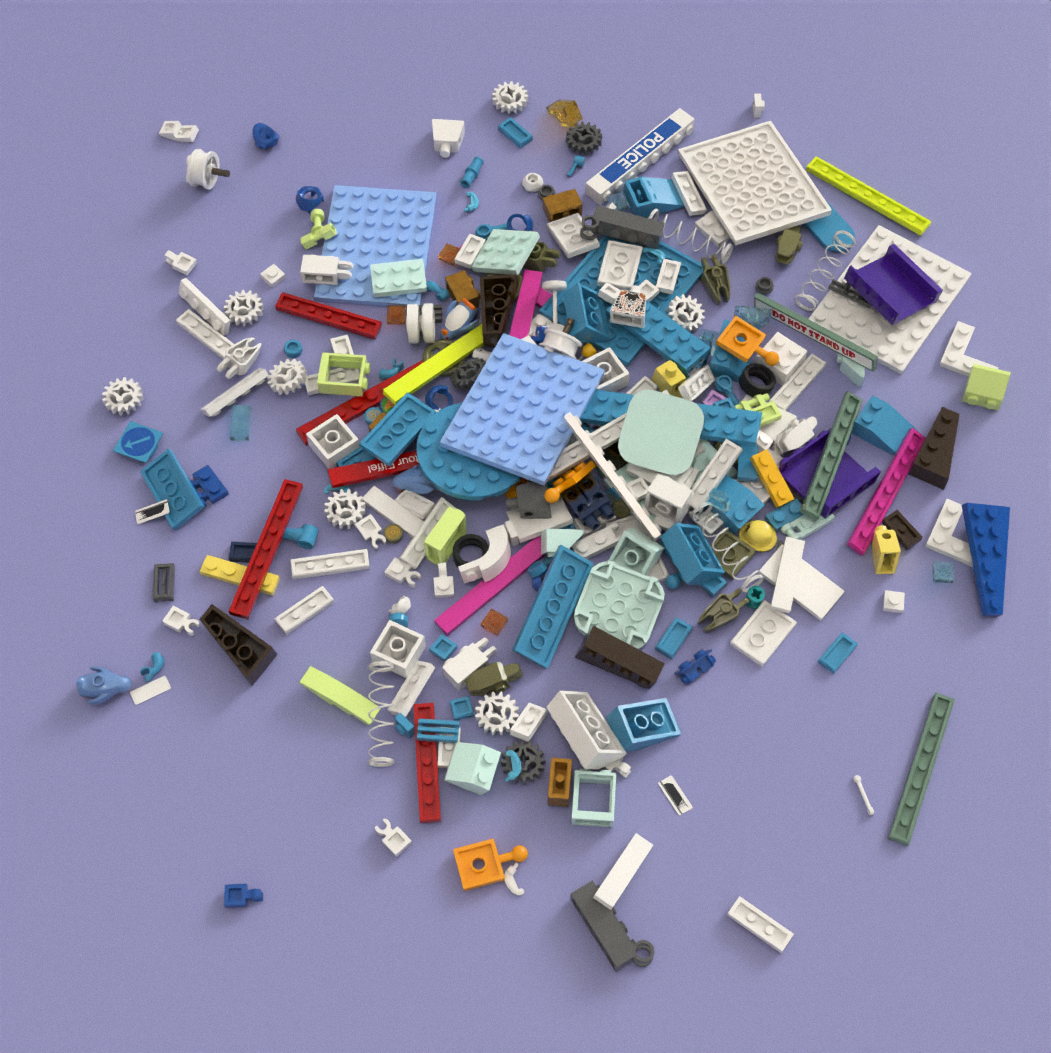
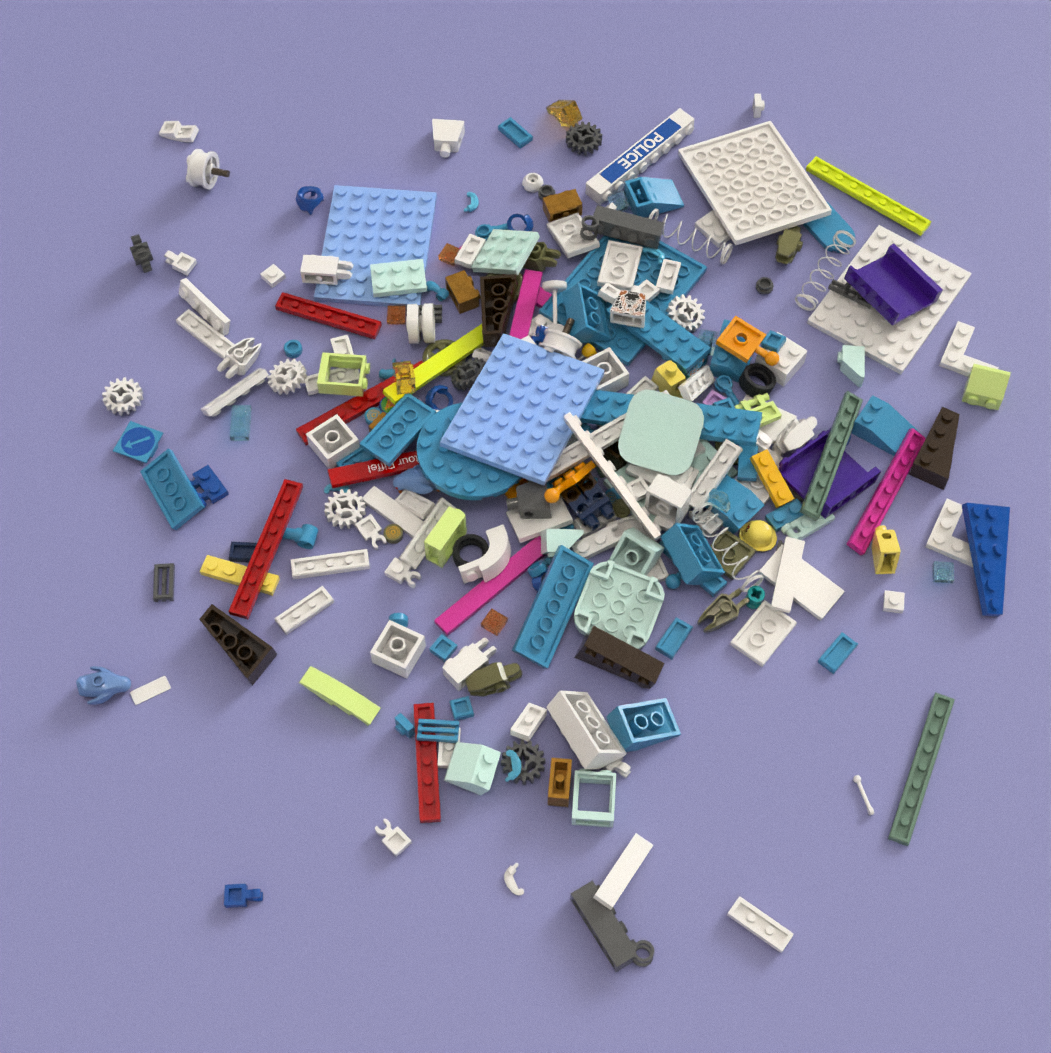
sticker [135,499,170,524] -> none
dark azure arm [140,652,164,682] -> none
white plate [162,606,200,636] -> none
white gear [224,290,264,326] -> none
blue hat [252,123,279,149] -> none
yellowish green bar [300,209,337,250] -> none
white piece [368,661,394,767] -> none
white plate [388,661,435,717] -> none
white plate [389,596,411,614] -> none
white plate [434,562,455,599] -> none
animal [440,298,479,340] -> none
light orange plate [453,838,528,891] -> none
dark azure pin [460,156,484,188] -> none
white gear [475,692,519,736] -> none
white gear [492,81,528,114] -> none
white tile [504,520,519,547] -> none
dark azure hand [567,156,585,177] -> none
sticker [658,776,693,815] -> none
white plate [671,171,707,216] -> none
blue hinge [674,649,716,684] -> none
olive hinge [701,254,731,305] -> none
clear light blue slope [734,306,771,330] -> none
tile [754,293,878,372] -> none
white tile [769,354,827,411] -> none
dark brown plate [882,510,923,550] -> none
none -> dark grey gear [130,234,153,273]
none -> clear yellow arch [392,361,416,395]
none -> dark azure tile [761,330,786,353]

